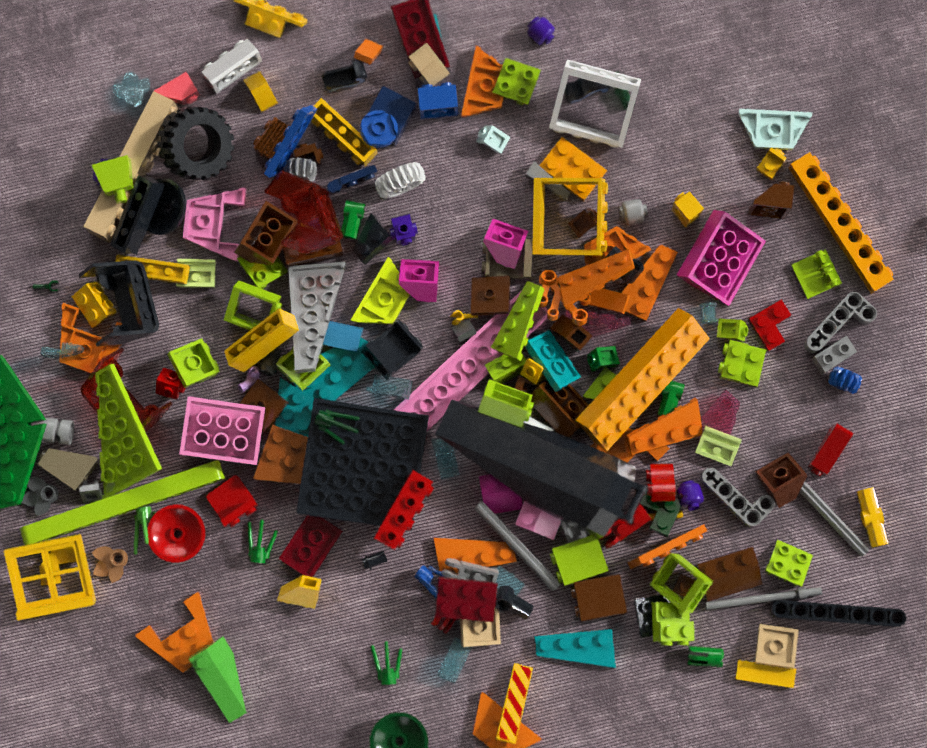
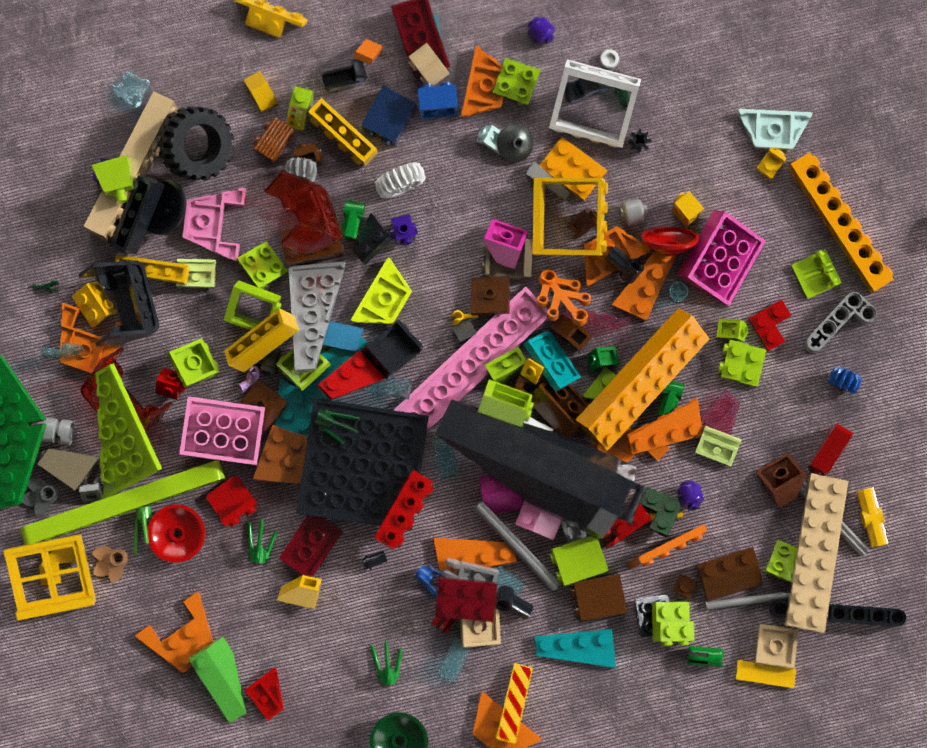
coral slope [154,72,200,105] -> none
white slope [201,39,262,94] -> none
reddish brown slope [234,201,298,265] -> none
blue plate [264,105,317,178] -> none
dark blue hinge [327,165,378,193] -> none
blue tile [360,110,398,148] -> none
dark pink slope [399,259,439,302] -> none
lime wing [491,281,544,361] -> none
orange wing [559,249,635,310] -> none
orange tile [589,288,630,314] -> none
red brick [646,463,676,501] -> none
lime window [650,553,713,613] -> none
clear light blue bush [700,302,718,324] -> none
light grey beam [700,468,775,527] -> none
reddish brown slope [746,181,794,219] -> none
light grey brick [811,336,857,375] -> none
none -> red wing [245,667,284,721]
none -> lime slope [286,86,315,132]
none -> red wing [317,350,385,401]
none -> pearl dark grey dish [497,124,533,162]
none -> white tile [600,50,619,70]
none -> black gear [627,129,652,154]
none -> red dish [641,227,699,256]
none -> clear light blue wheel [668,282,688,303]
none -> tan plate [785,473,848,634]

